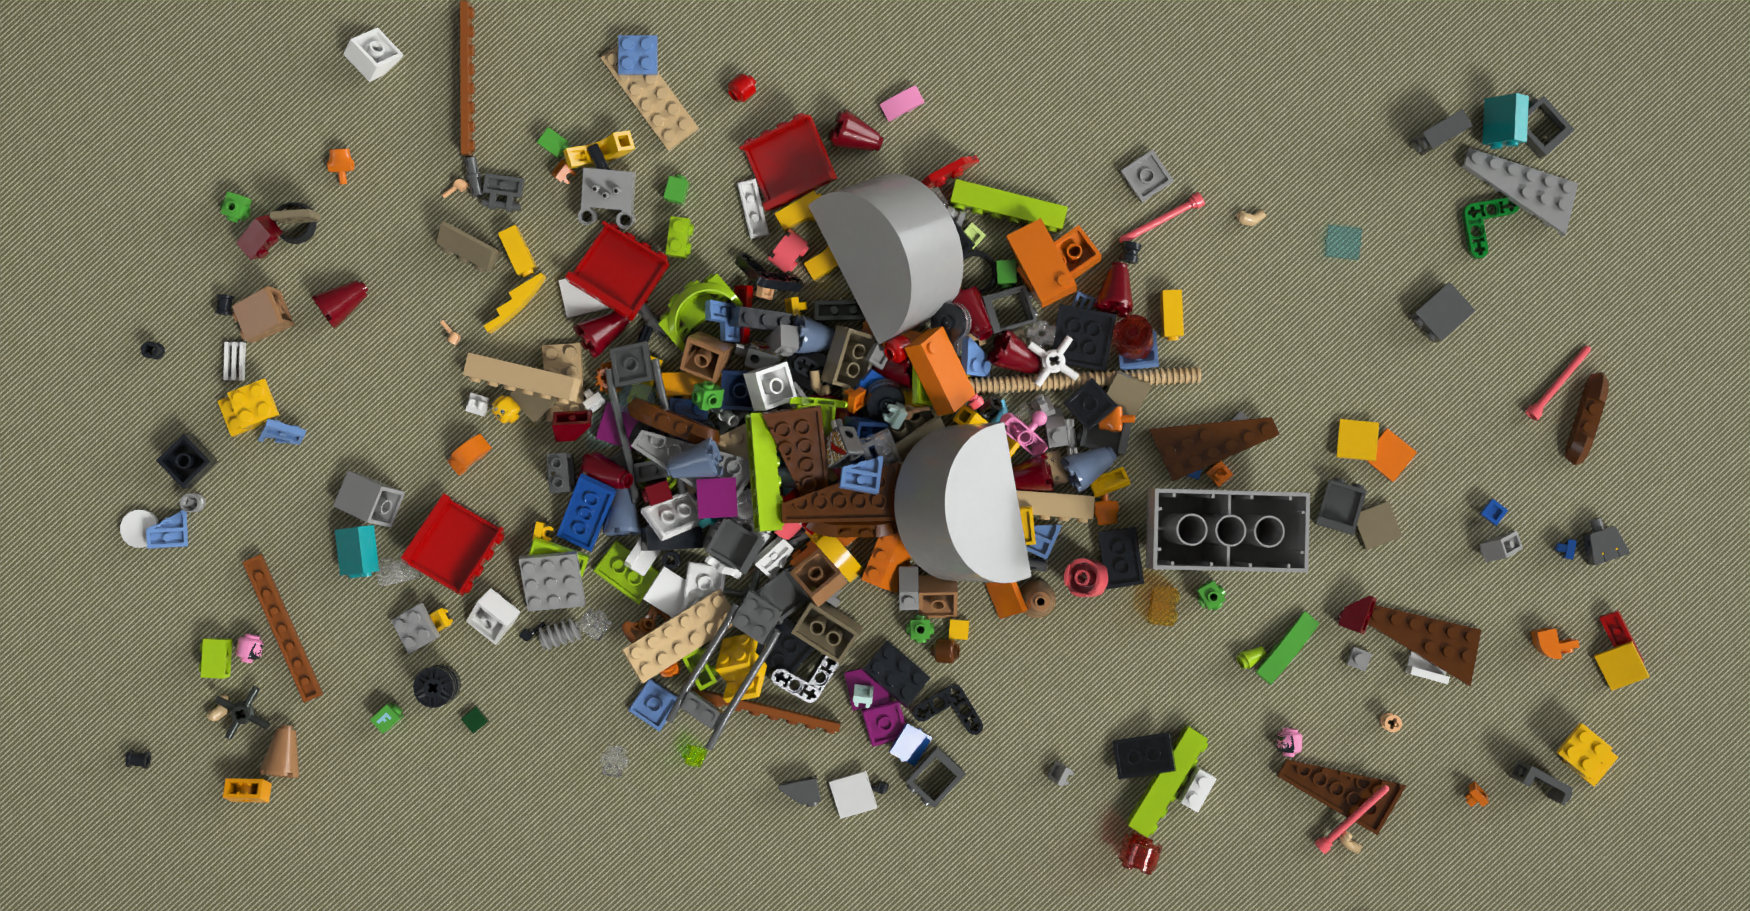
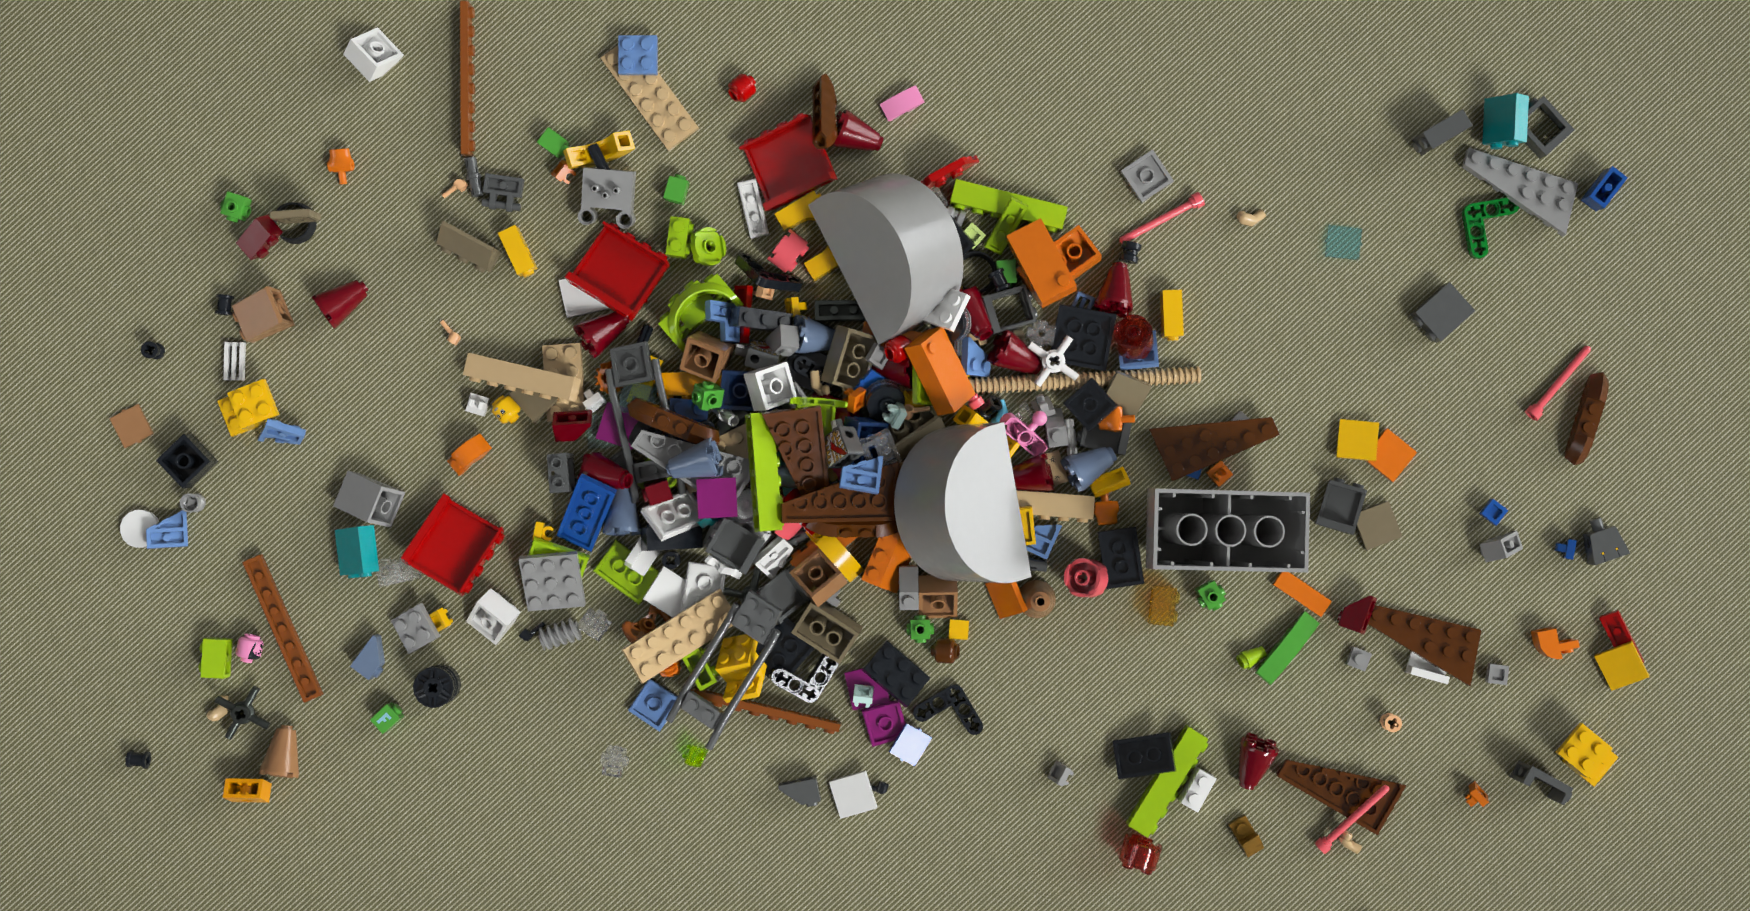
dark green tile [461,706,489,734] -> none
yellow slope [483,273,546,334] -> none
dark grey pin [638,303,667,339] -> none
dark grey window [906,745,966,808] -> none
bright pink head [1276,728,1302,757] -> none
none -> medium nougat piece [109,404,154,448]
none -> sand blue slope [350,634,385,680]
none -> lime plate [690,227,726,266]
none -> reddish brown brick [812,74,838,149]
none -> white wing [923,289,970,332]
none -> lime tile [984,197,1029,255]
none -> black bush [987,268,1011,293]
none -> pearl gold slope [1228,814,1264,857]
none -> dark red cone [1238,732,1279,790]
none -> orange tile [1272,572,1332,617]
none -> light grey plate [1485,663,1509,685]
none -> blue brick [1581,166,1628,212]

